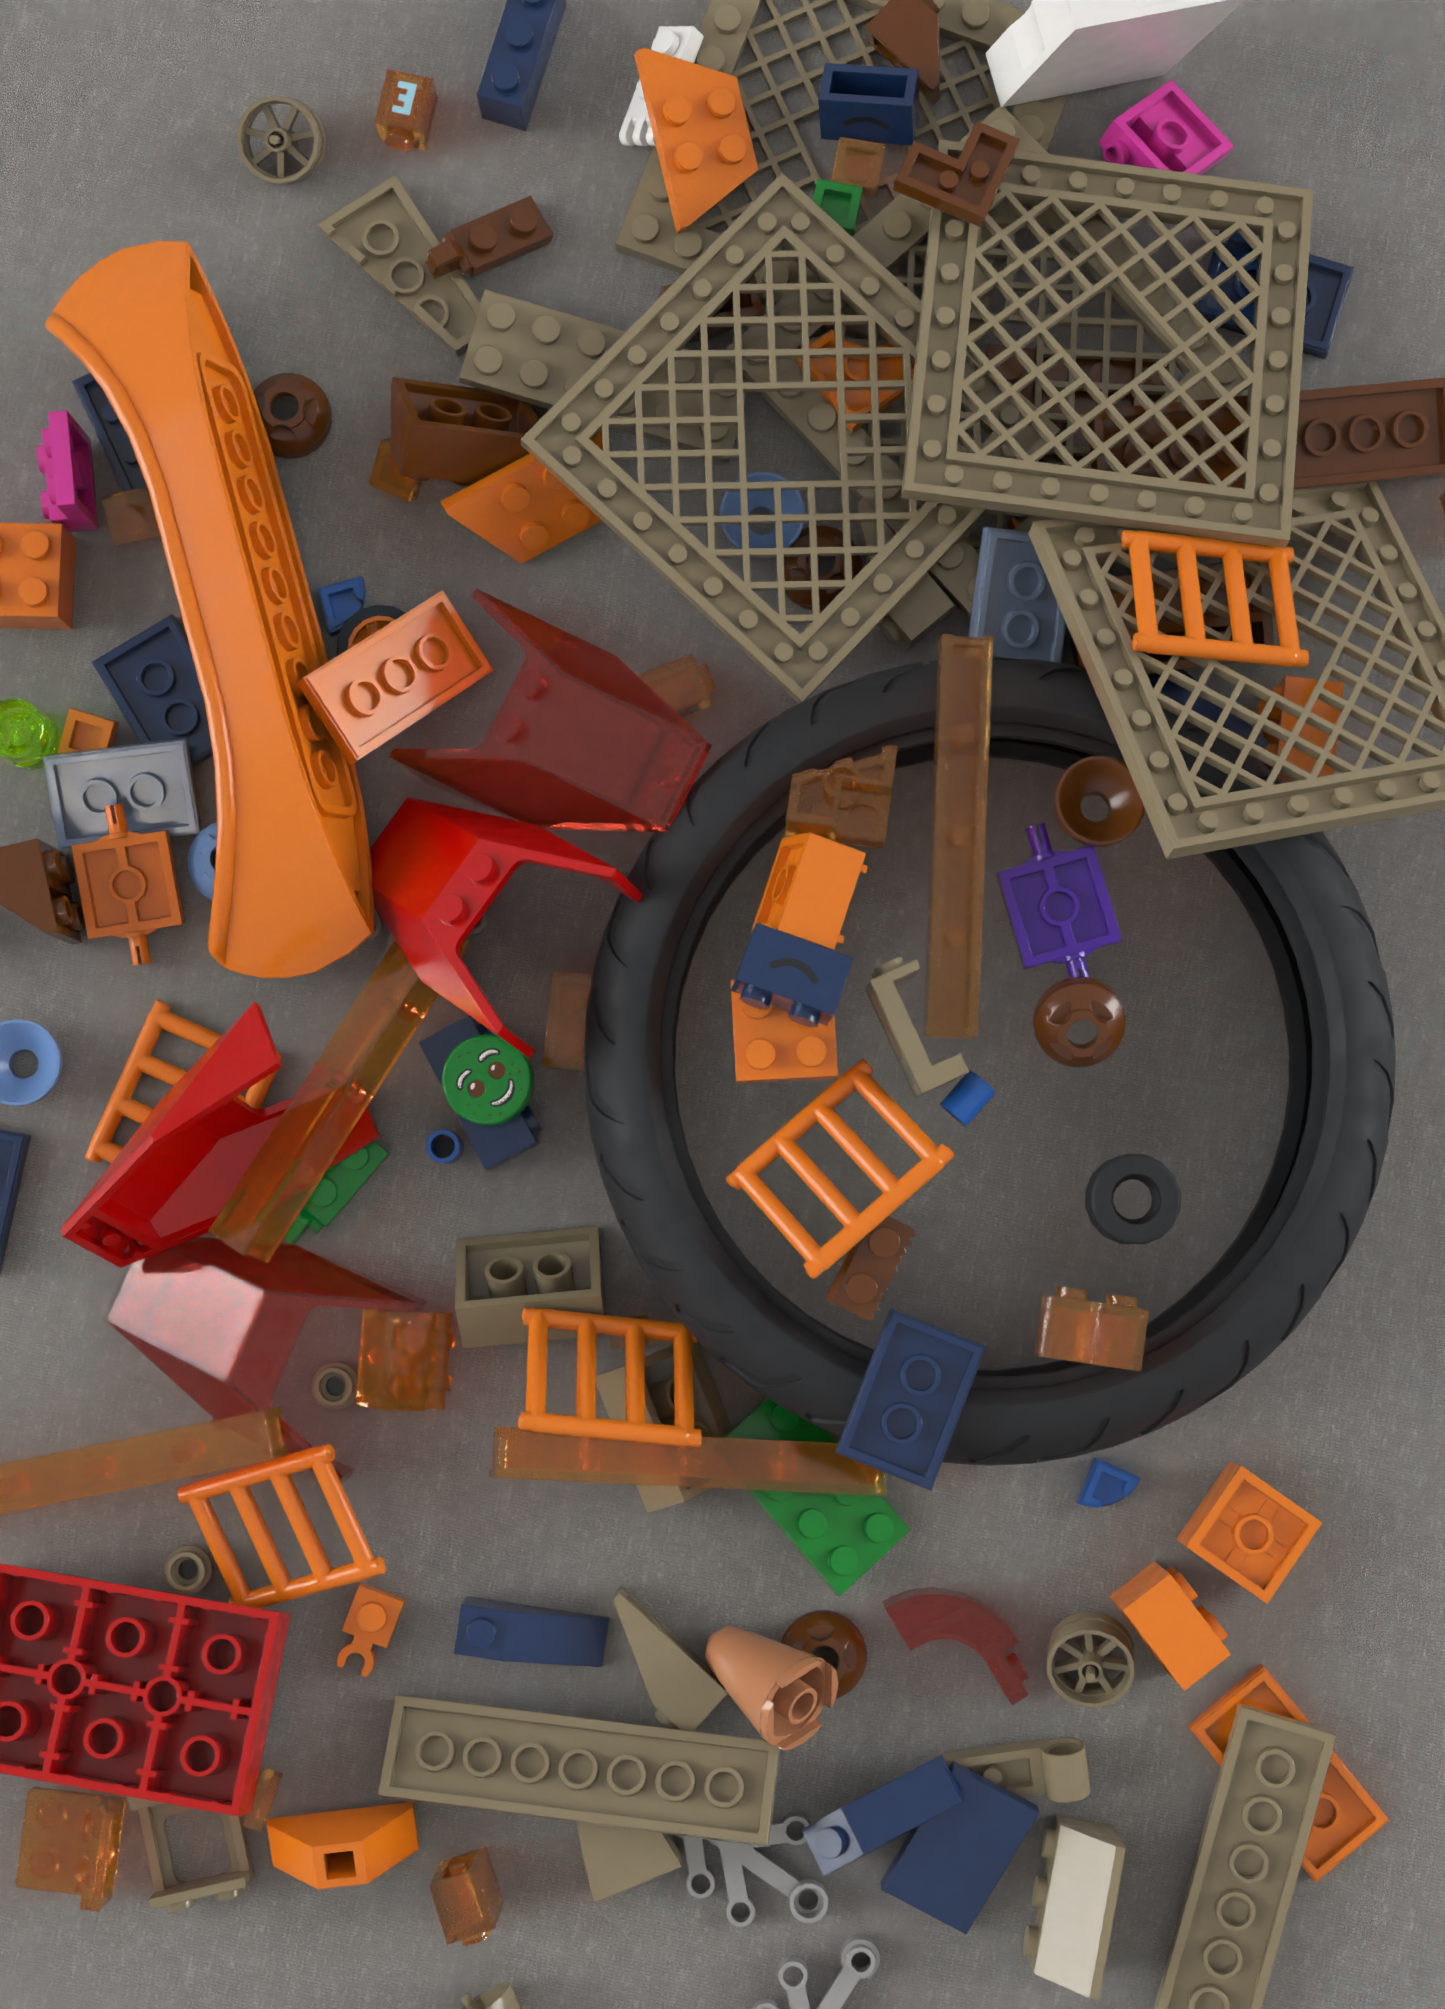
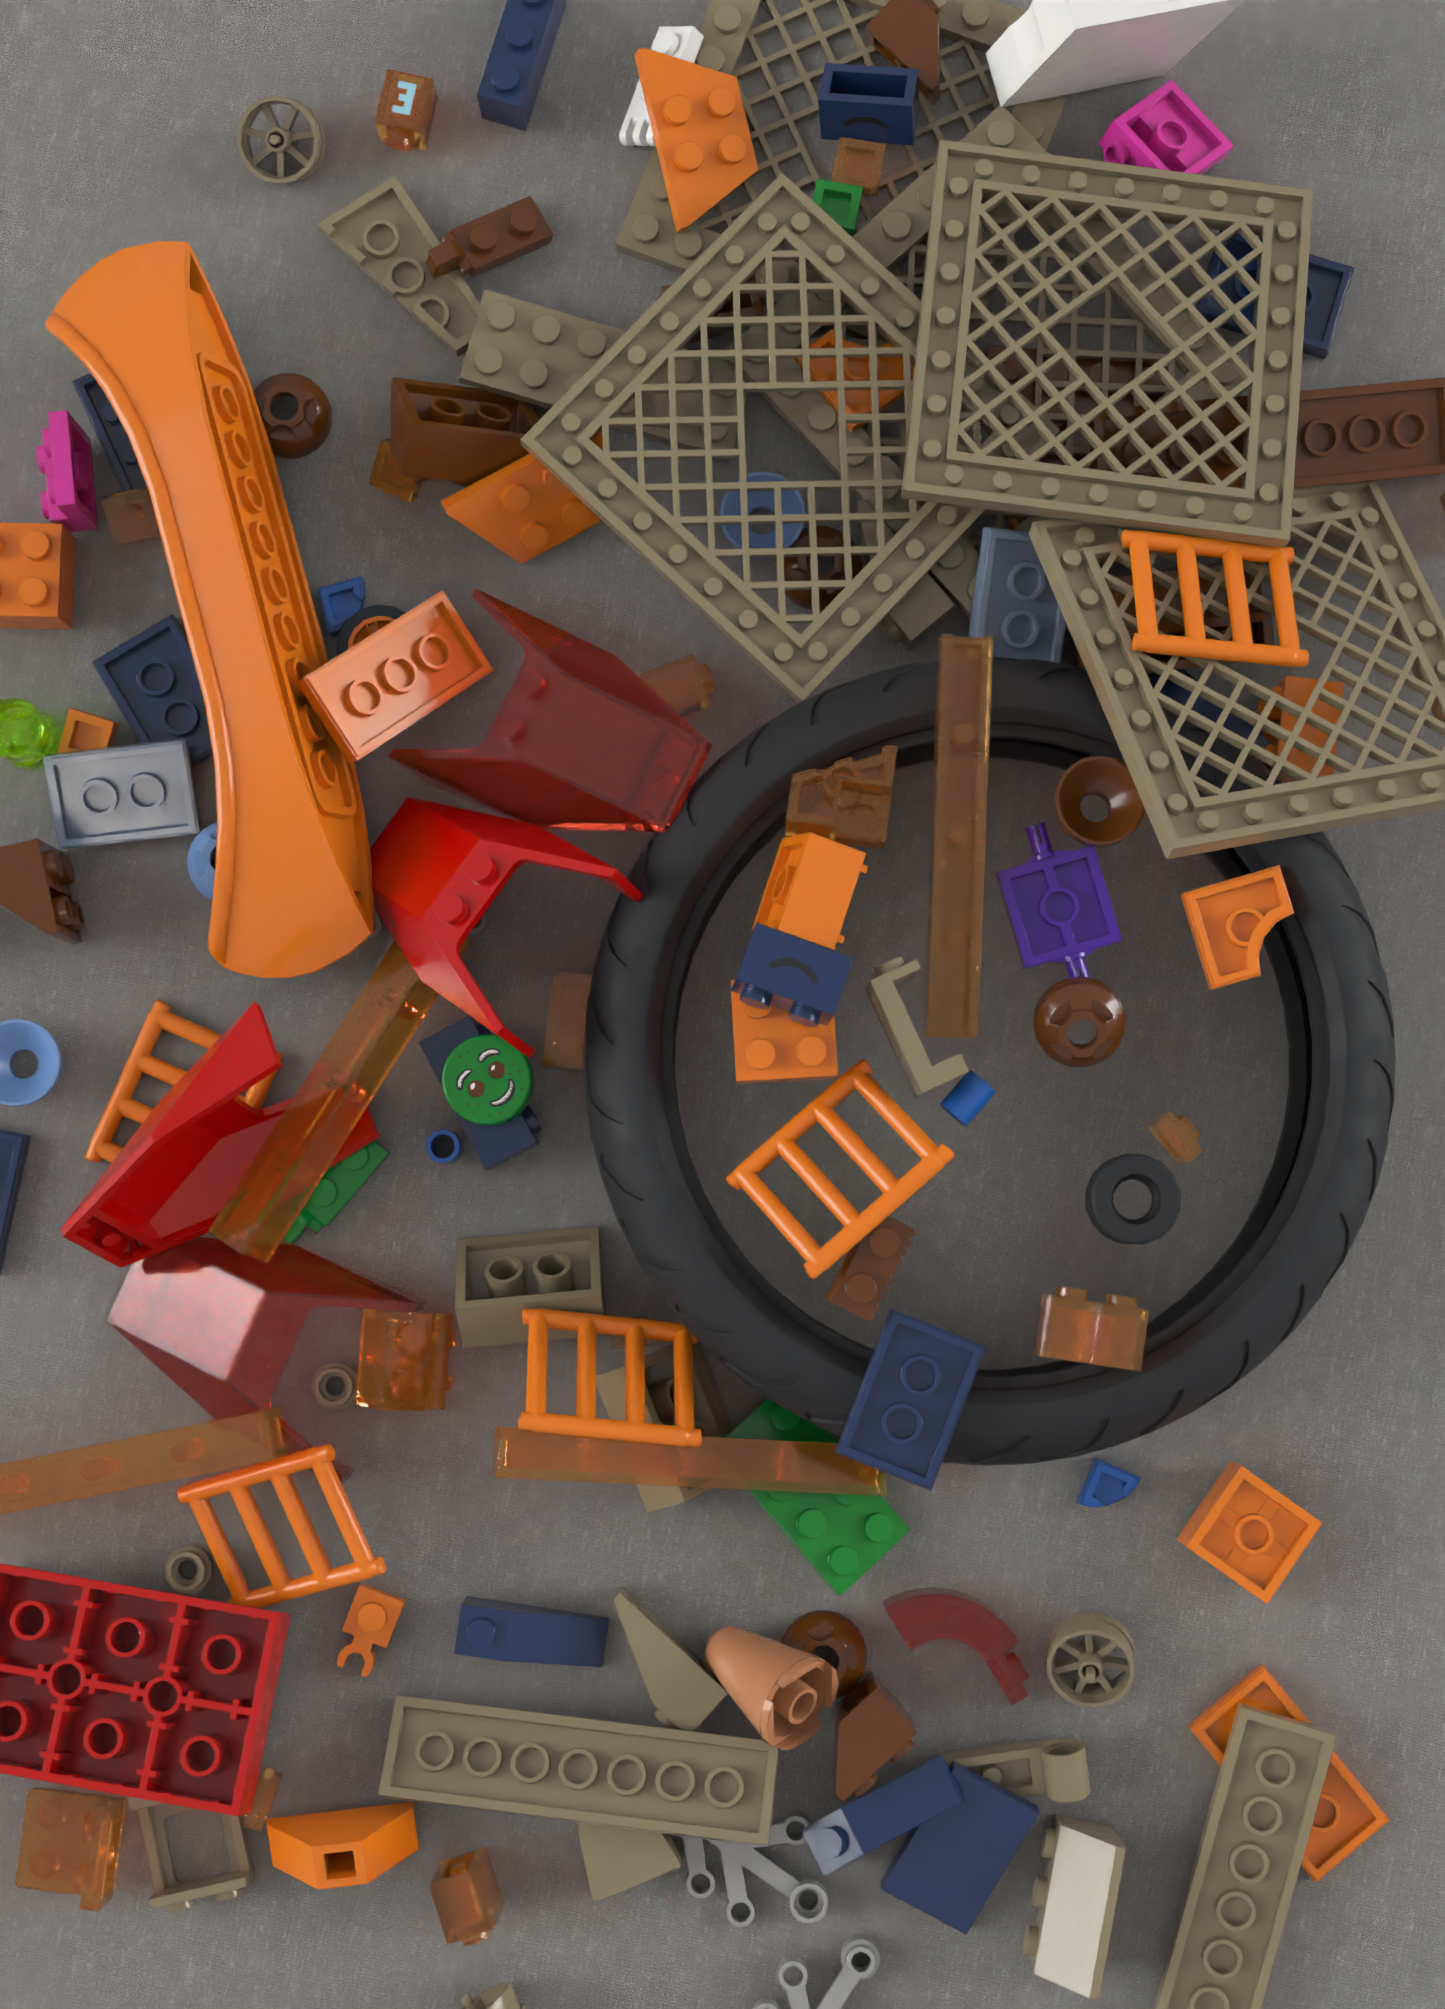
orange plate [71,803,185,966] -> none
reddish brown plate [893,121,1020,227] -> none
orange brick [1109,1561,1231,1691] -> none
none -> reddish brown slope [832,1671,917,1802]
none -> clear orange plate [1147,1111,1203,1165]
none -> orange tile [1180,865,1294,990]

